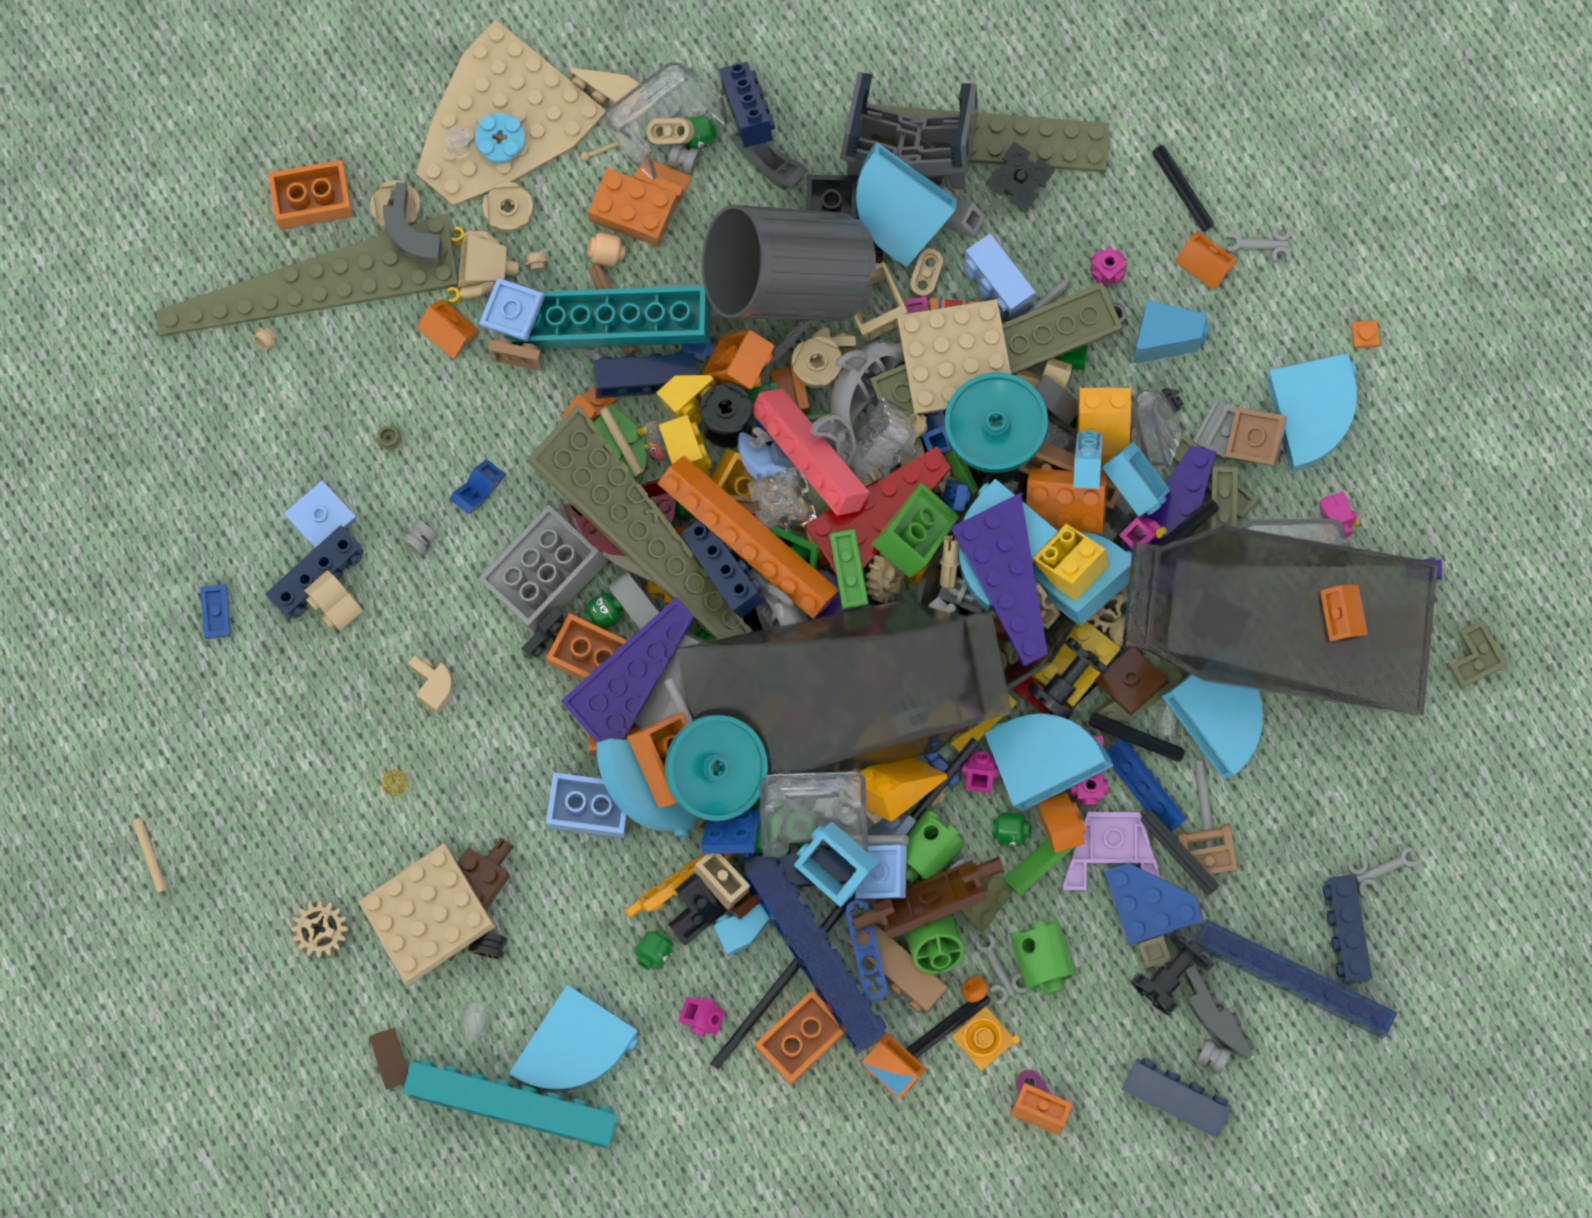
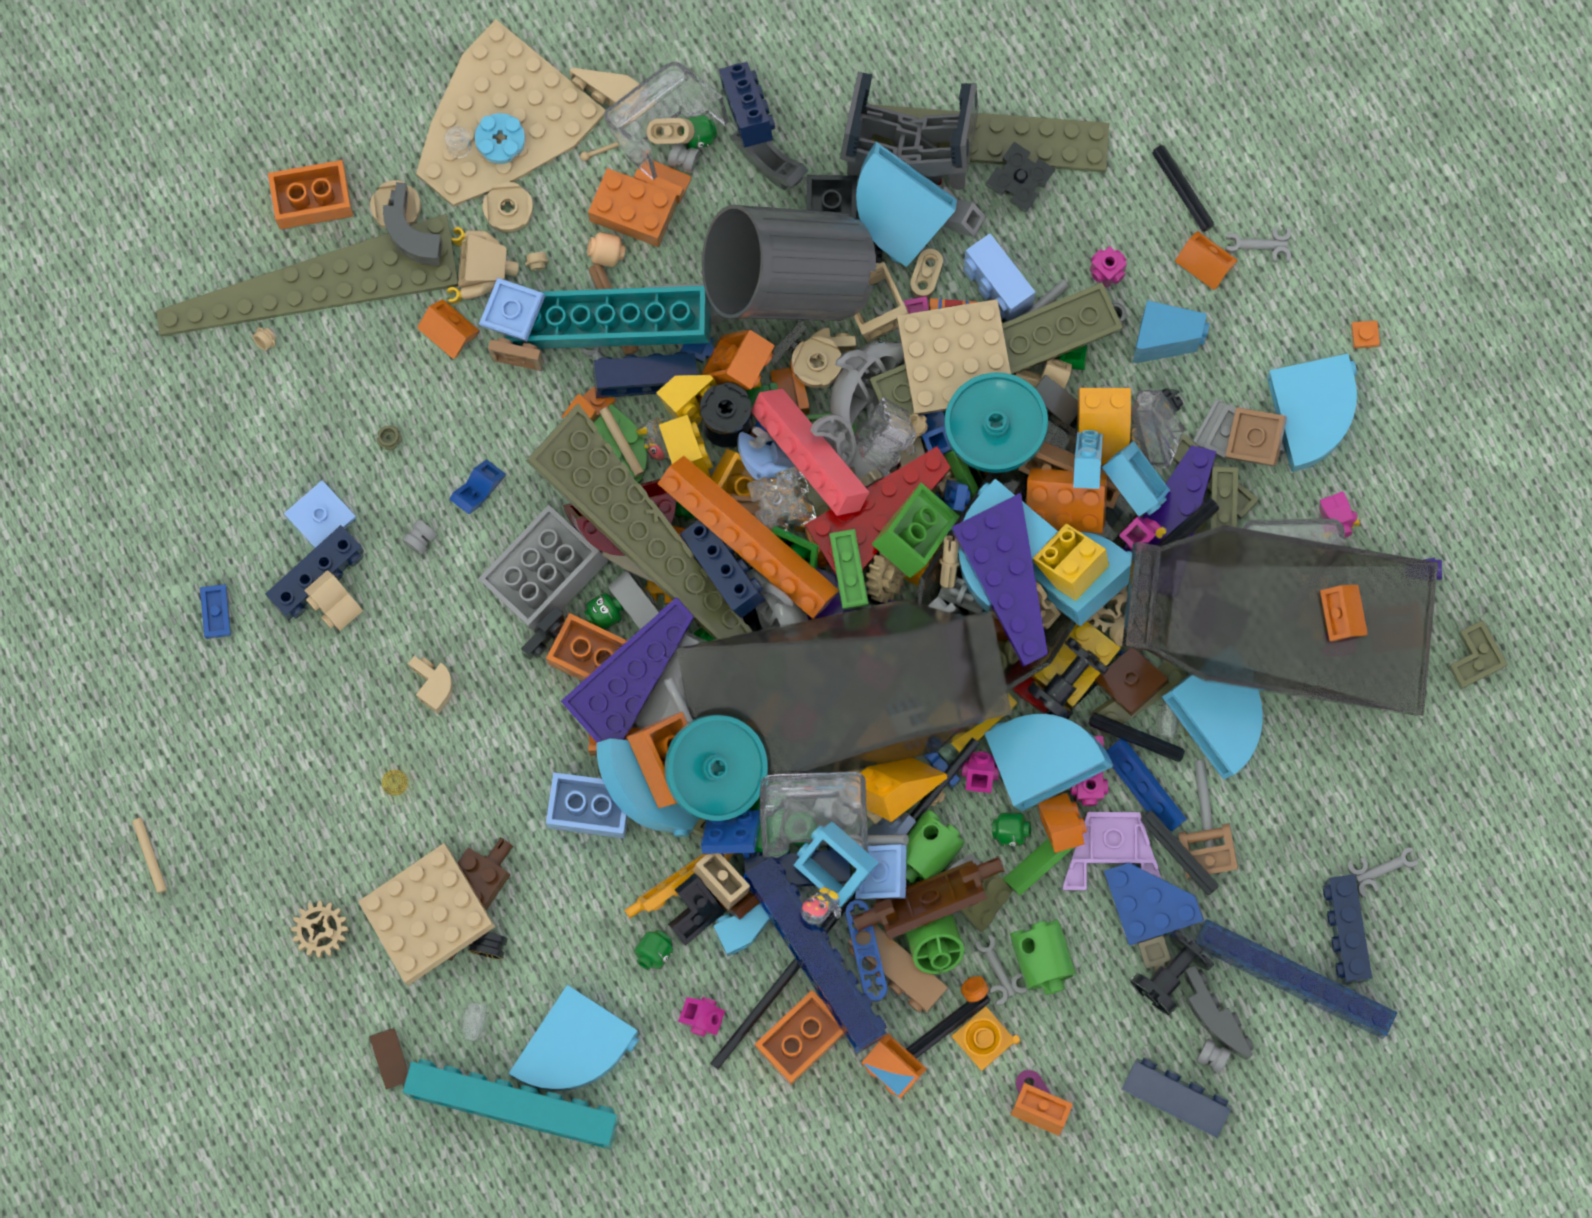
none -> animal [801,887,841,925]

